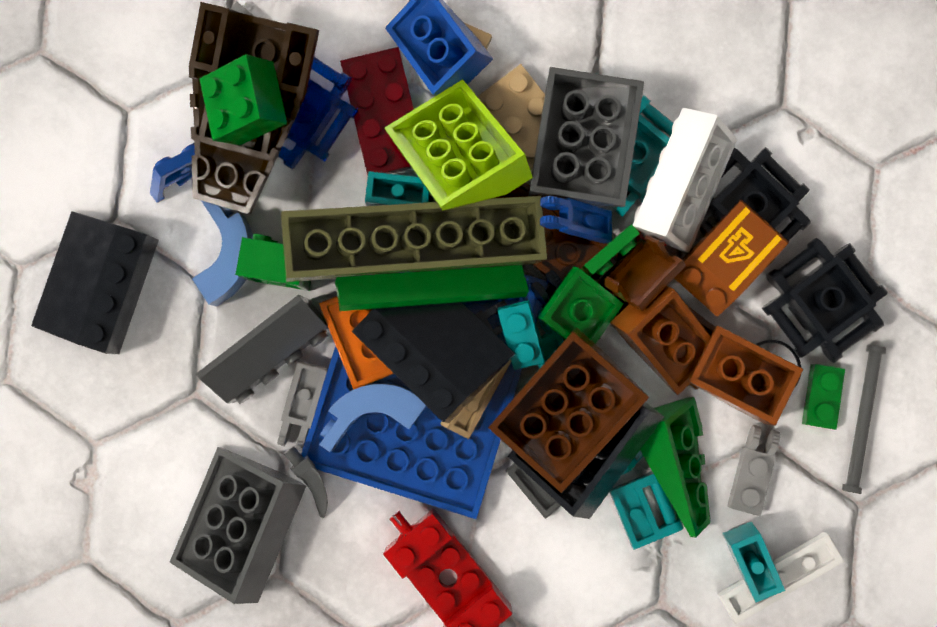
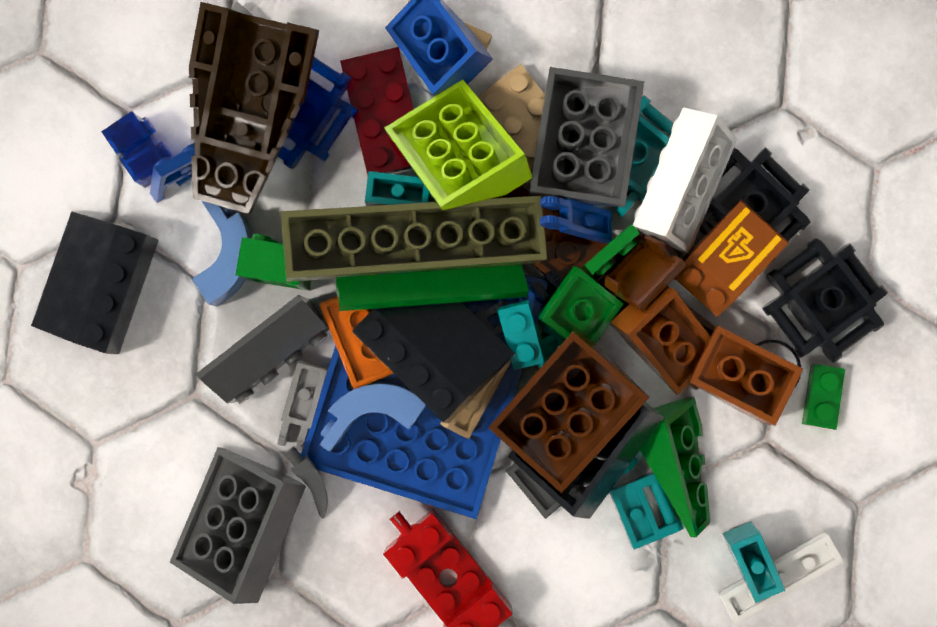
green brick [200,54,287,145] -> none
light grey hinge [727,425,780,516] -> none
dark grey bar [842,345,886,494] -> none
none -> clear blue piece [101,111,173,188]

